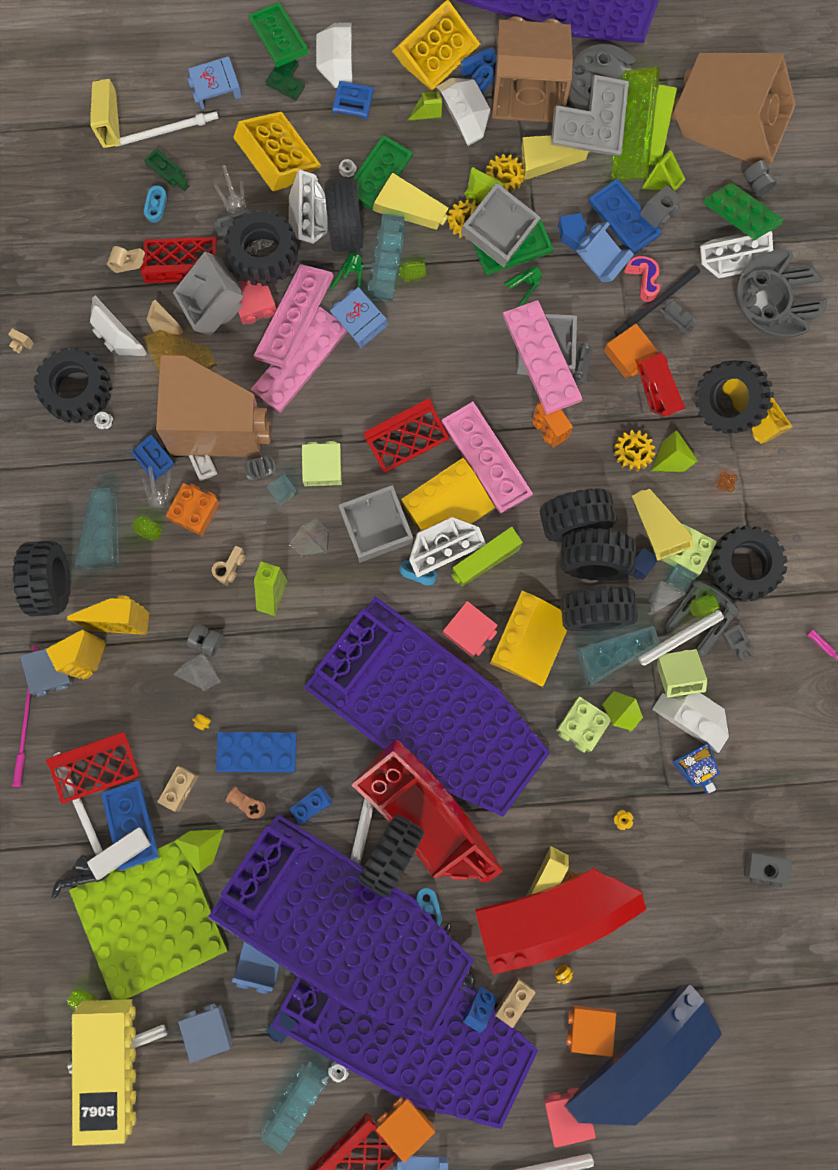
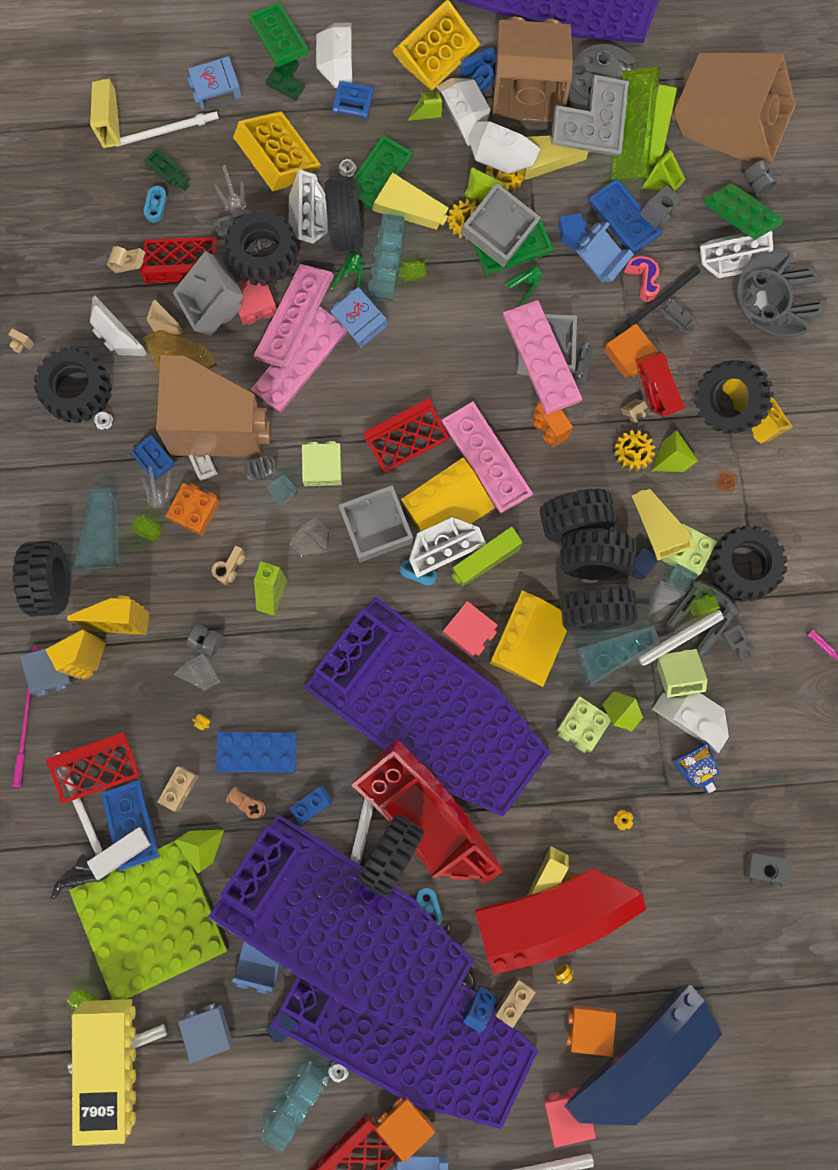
none -> white wedge [468,121,541,174]
none -> tan tile [621,399,647,423]

